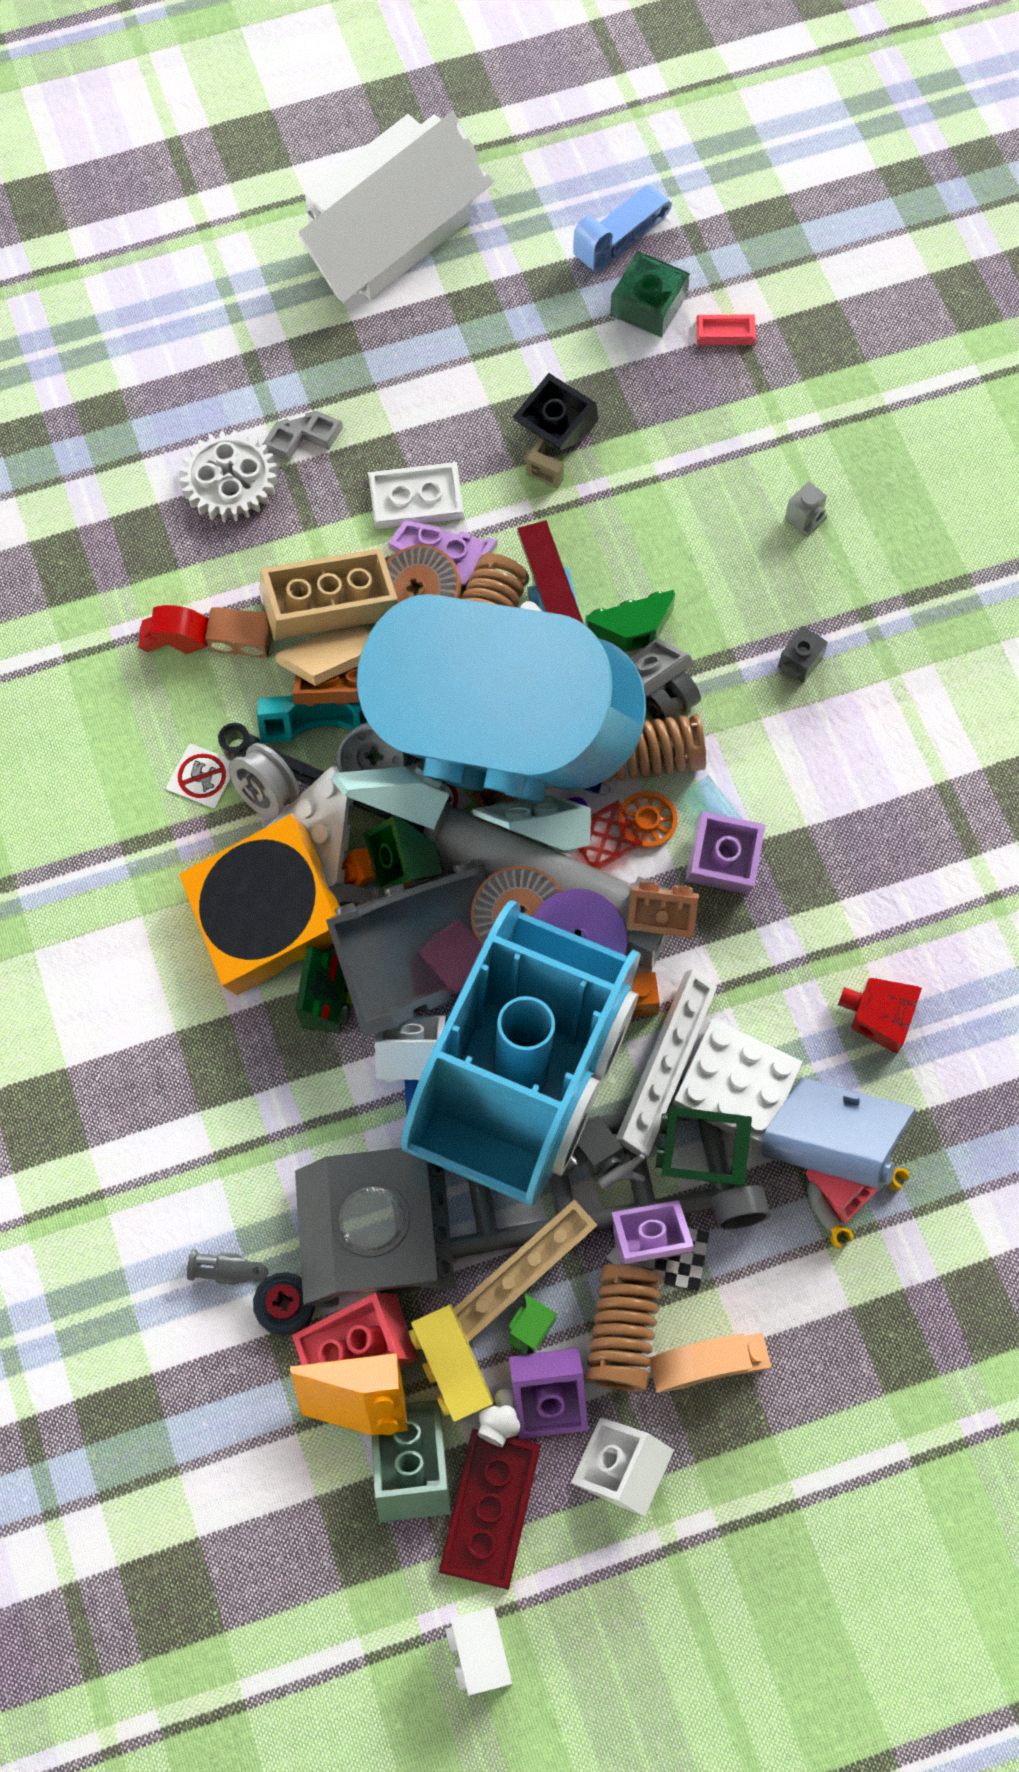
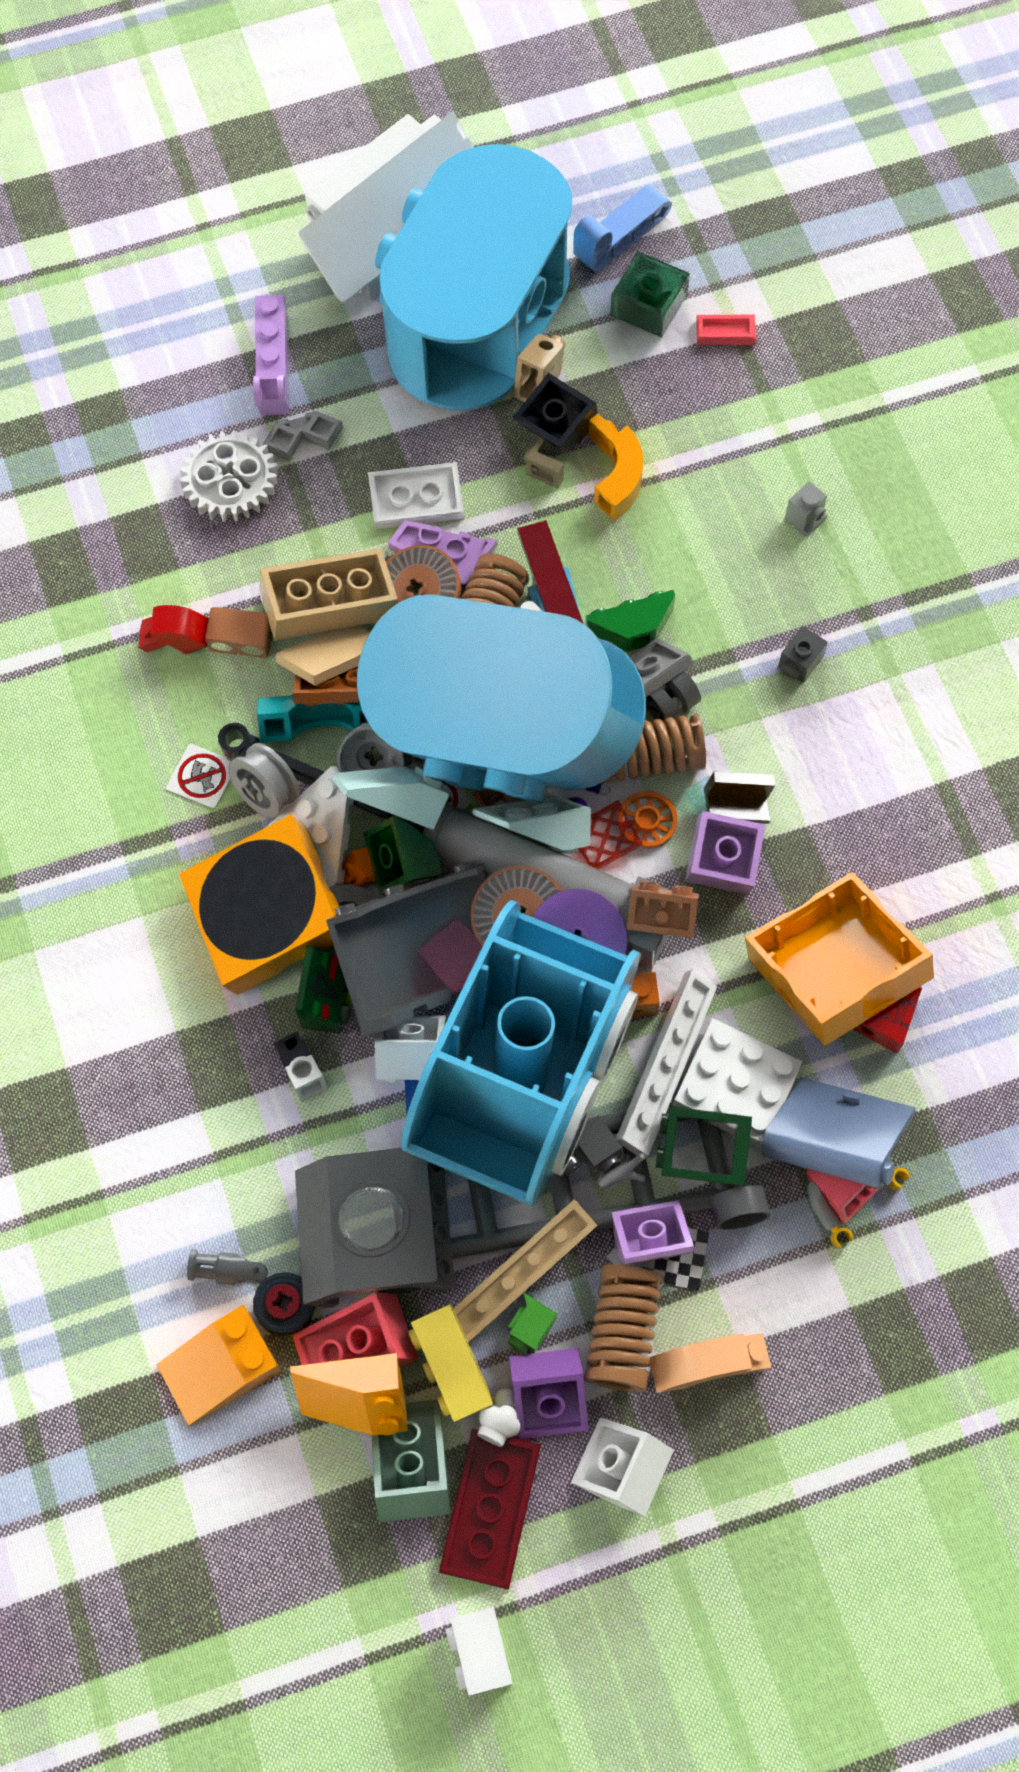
none -> light orange slope [156,1305,282,1426]
none -> lavender hinge [253,295,289,416]
none -> white leg [274,1031,327,1101]
none -> medium azure brick [375,144,572,410]
none -> tan torso [513,334,566,402]
none -> light orange arch [588,414,643,522]
none -> dark brown panel [704,771,776,824]
none -> light orange tile [745,872,934,1046]

